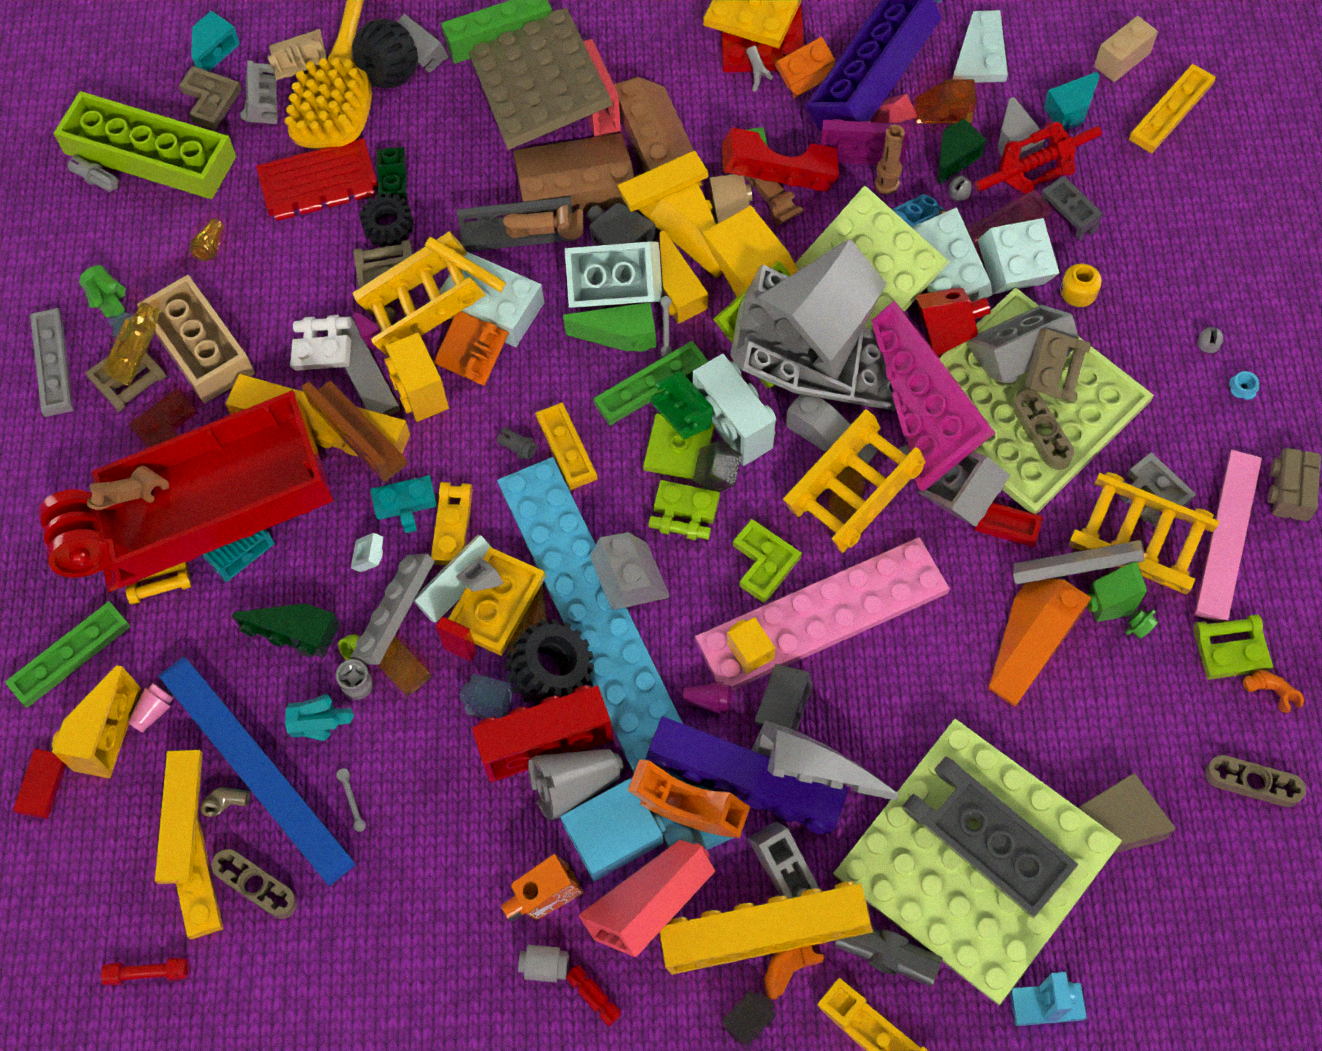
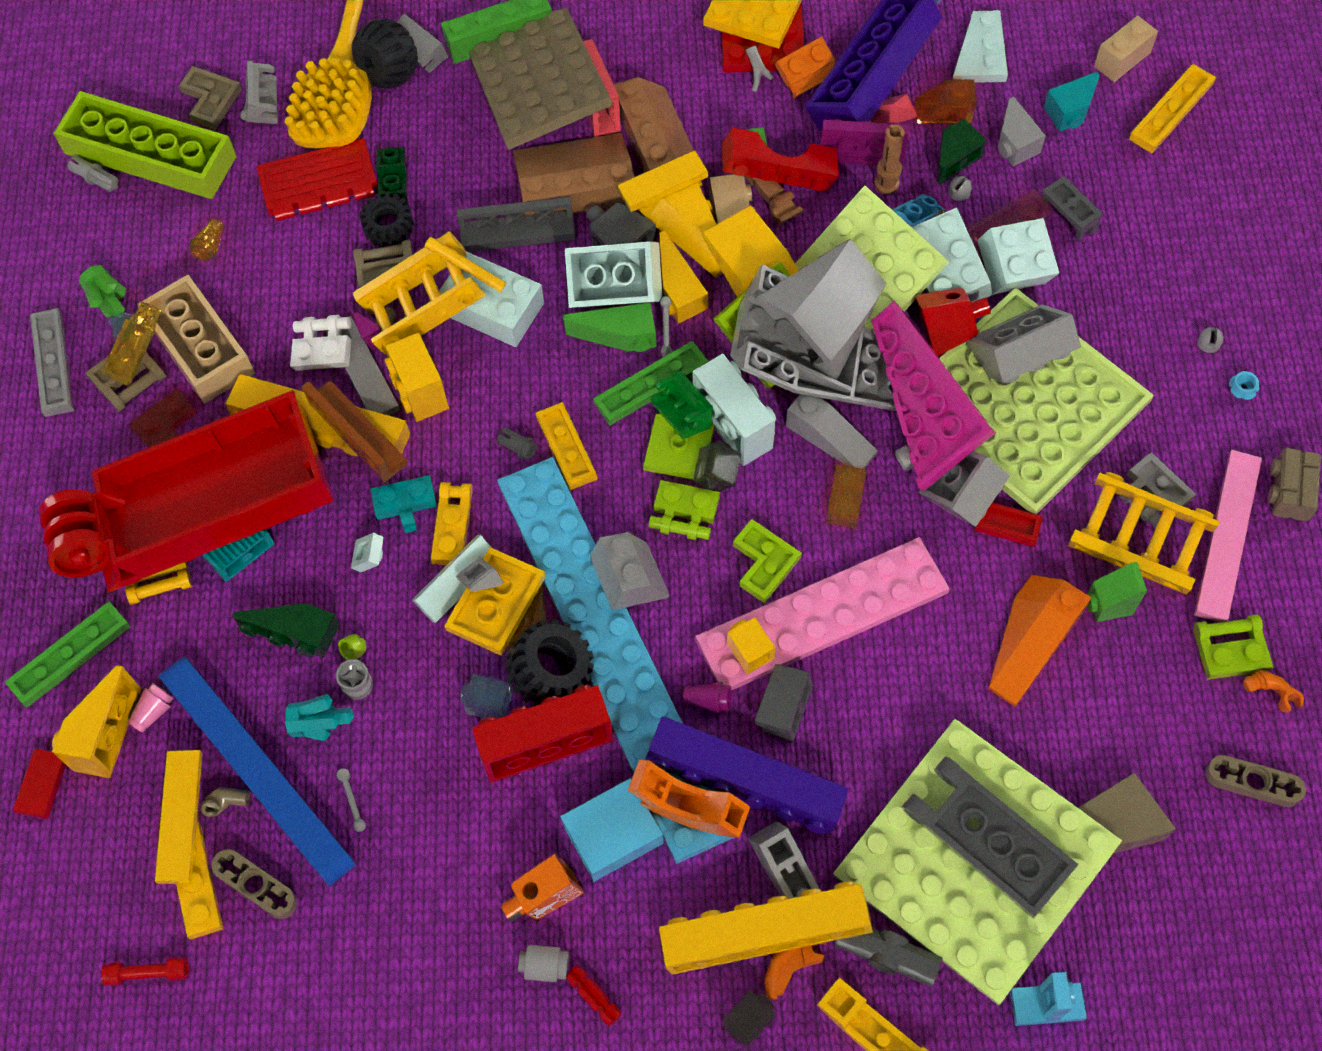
medium nougat piece [87,466,169,510] -> none
teal slope [192,11,240,71] -> none
tan hinge [268,29,327,80] -> none
light grey plate [350,554,435,665] -> none
clear yellow plate [376,636,431,698] -> none
orange hinge [433,311,509,386] -> none
red tile [436,617,477,662] -> none
medium nougat piece [503,204,583,239] -> none
light grey cone [528,749,623,821] -> none
coral slope [579,840,715,958] -> none
light grey wedge [751,720,899,800] -> none
yellow fence [783,409,926,553] -> none
red bar [974,122,1102,194] -> none
dark tan beam [1013,390,1074,470] -> none
light grey tile [1013,540,1144,584] -> none
dark tan plate [1024,329,1091,402] -> none
yellow head [1060,263,1102,307] -> none
bright green plate [1125,608,1158,639] -> none

